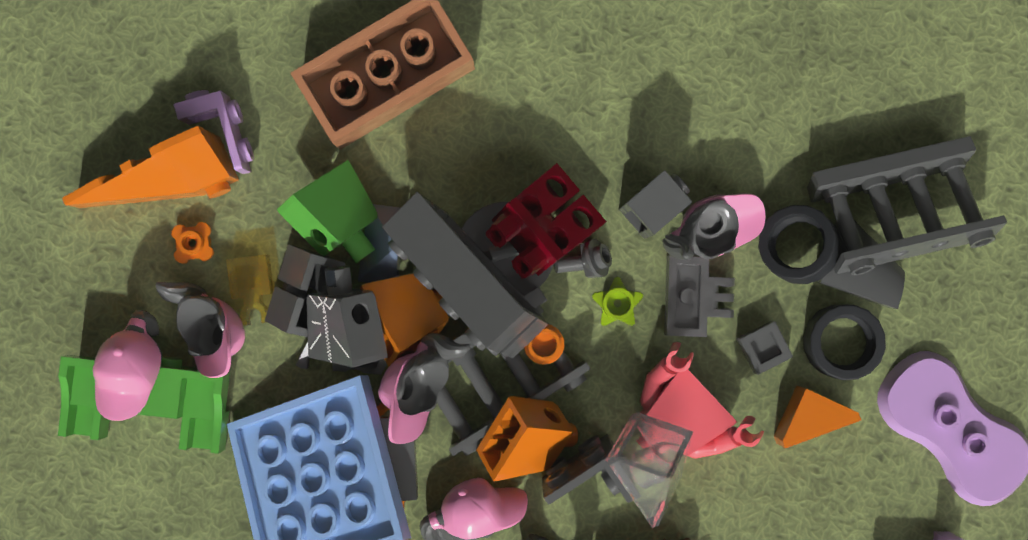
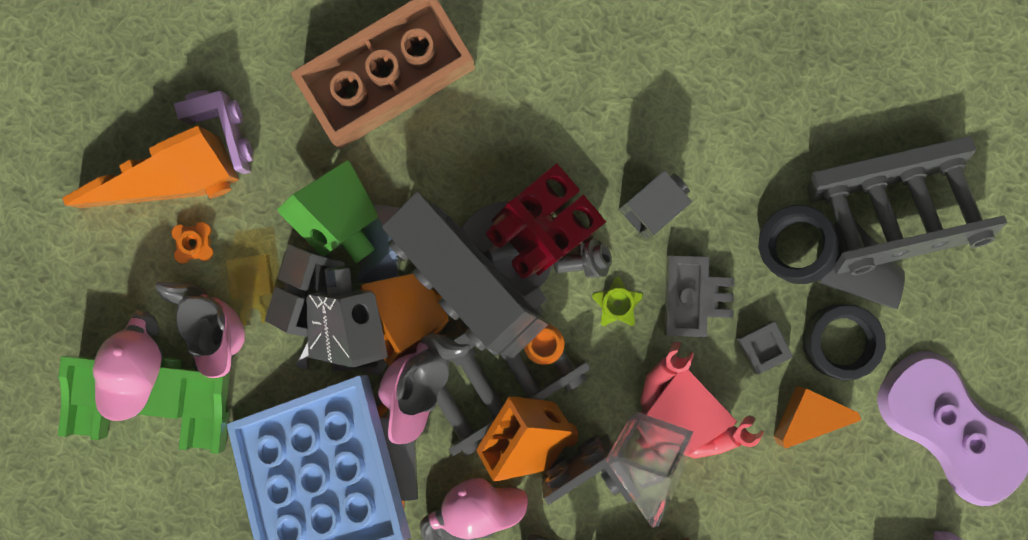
dark grey hair [662,193,766,261] -> none

